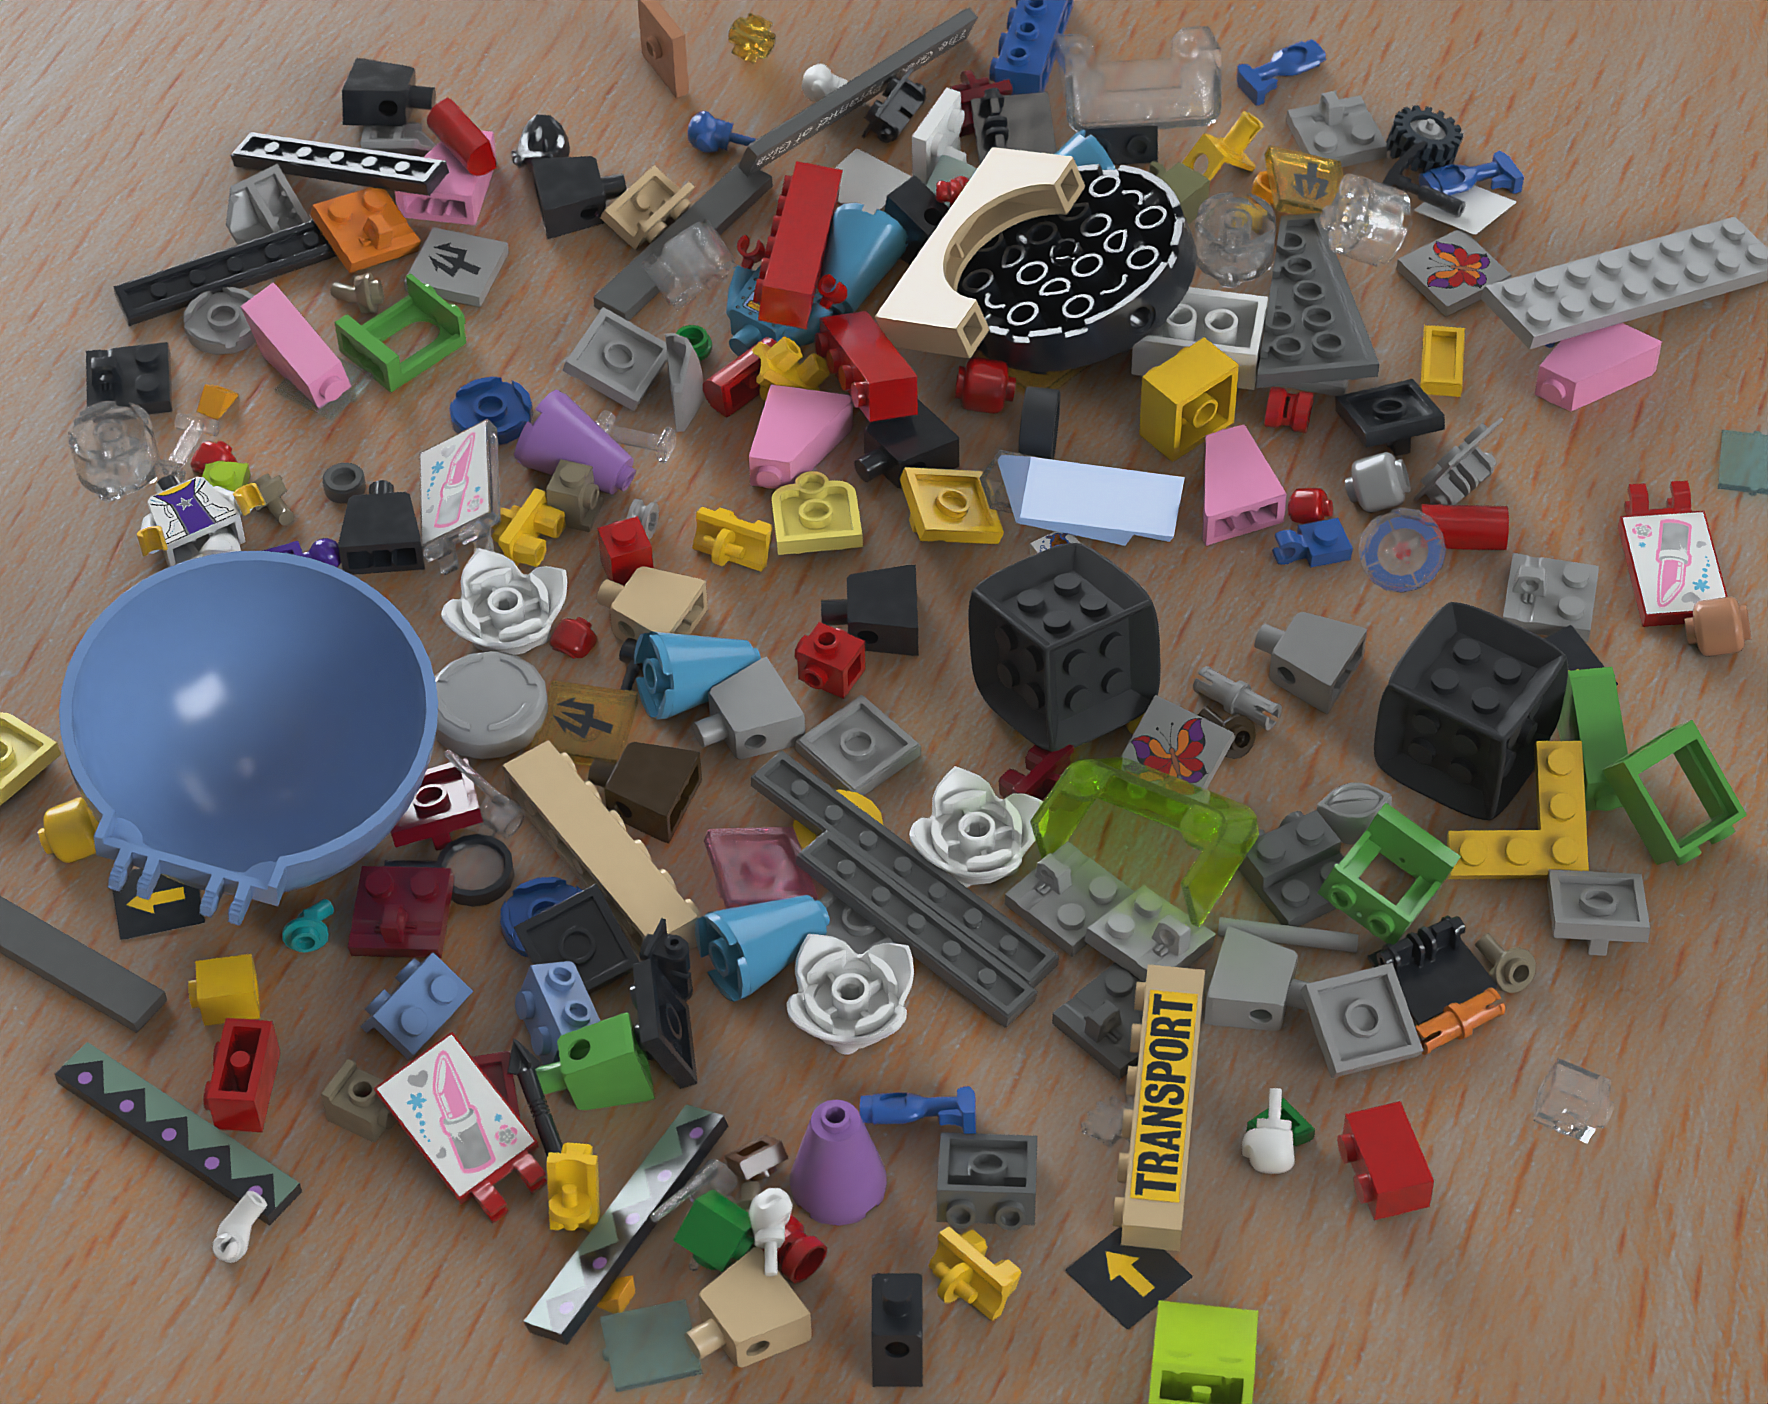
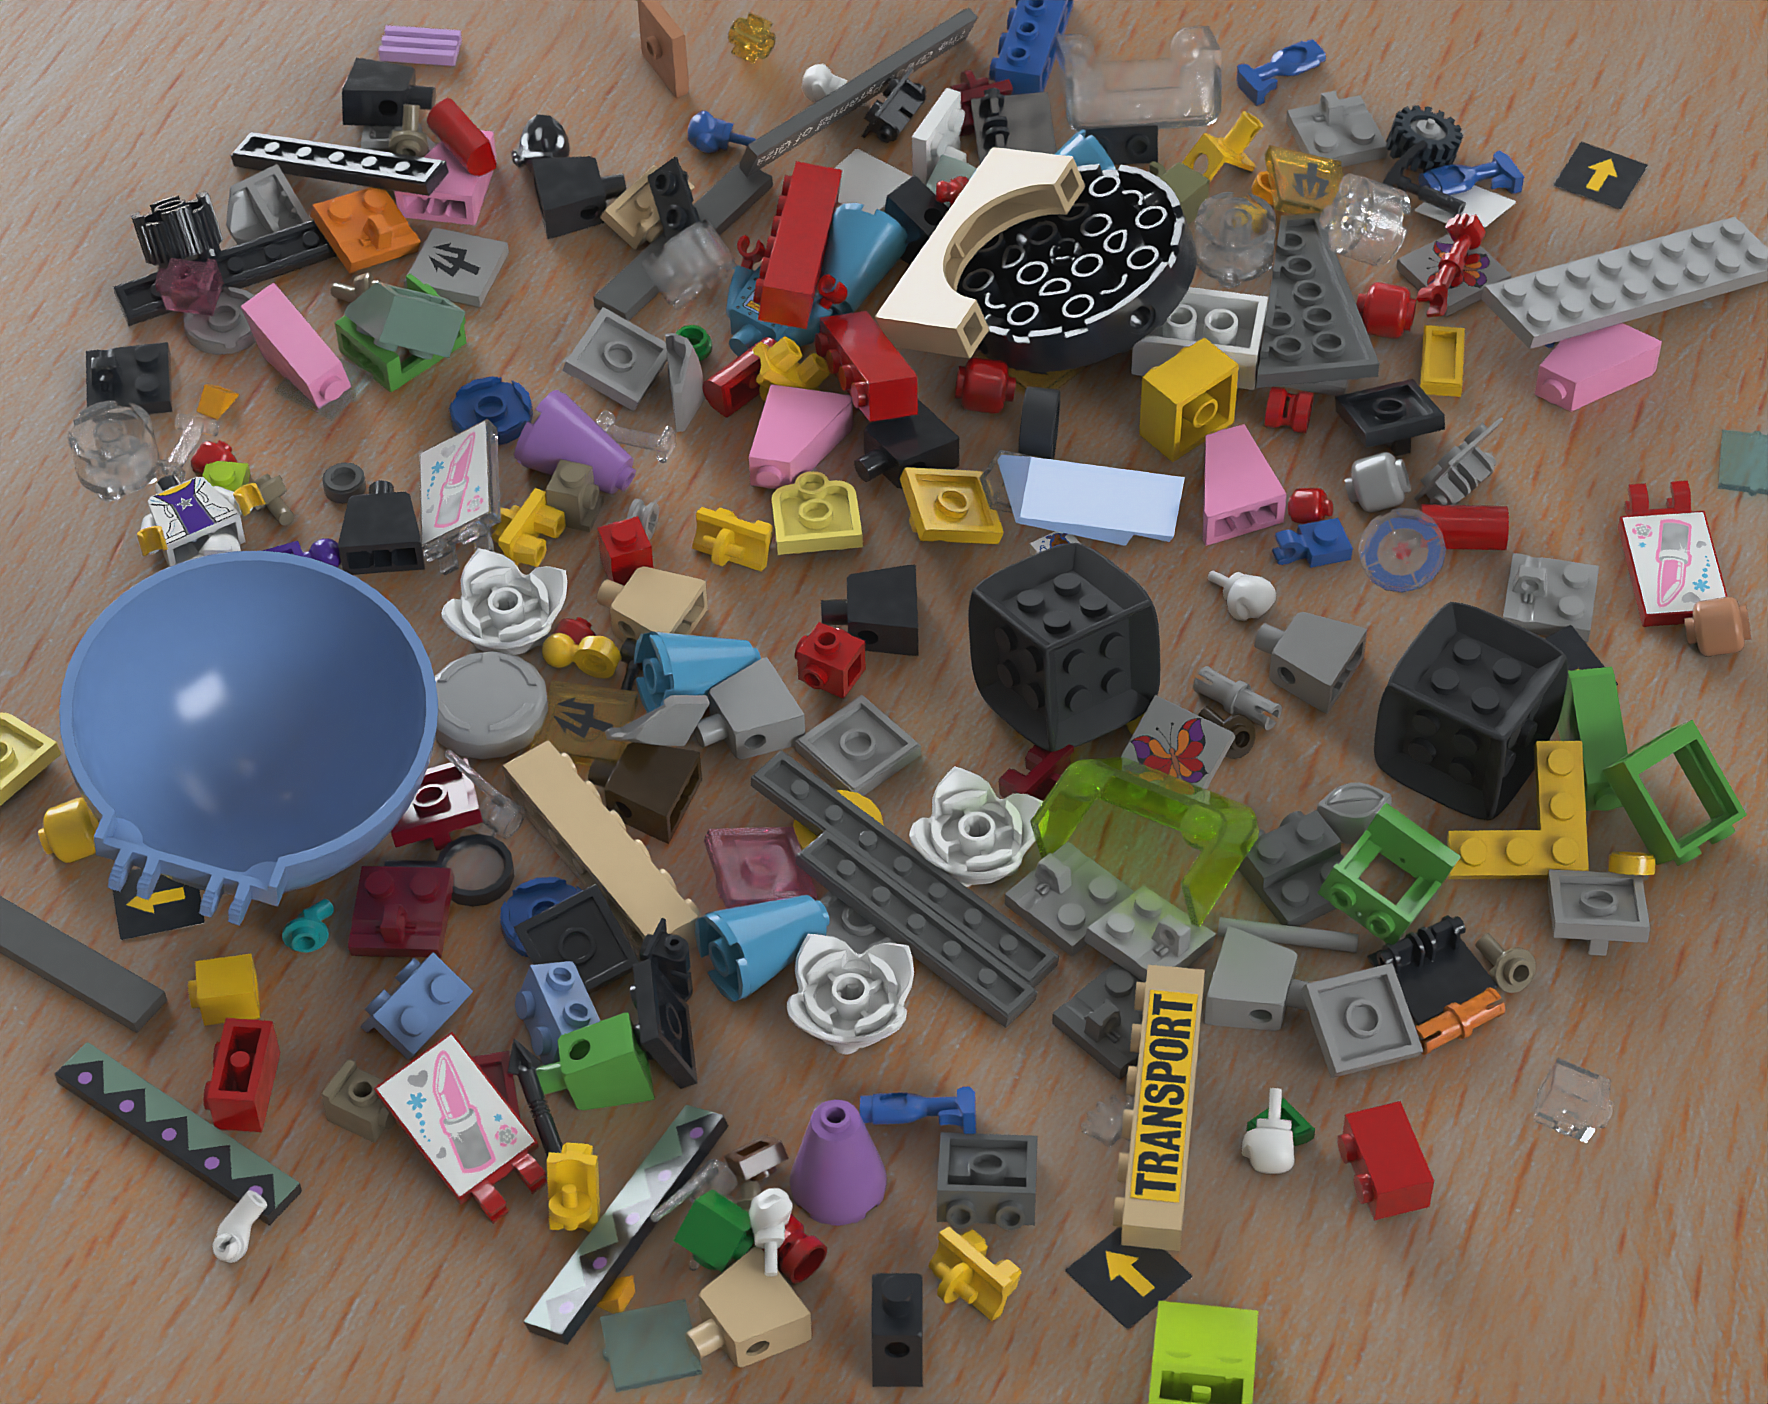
none -> black brick [131,192,223,272]
none -> clear pink brick [156,258,224,316]
none -> sand green slope [344,282,465,359]
none -> lavender tile [378,25,462,66]
none -> dark tan plate [389,104,429,157]
none -> yellow plate [542,633,621,679]
none -> light grey slope [605,695,710,746]
none -> black hinge [647,157,706,246]
none -> white piece [1208,570,1276,621]
none -> red head [1356,282,1417,339]
none -> red piece [1417,213,1486,318]
none -> black sticker [1553,142,1648,209]
none -> yellow tile [1608,851,1656,875]

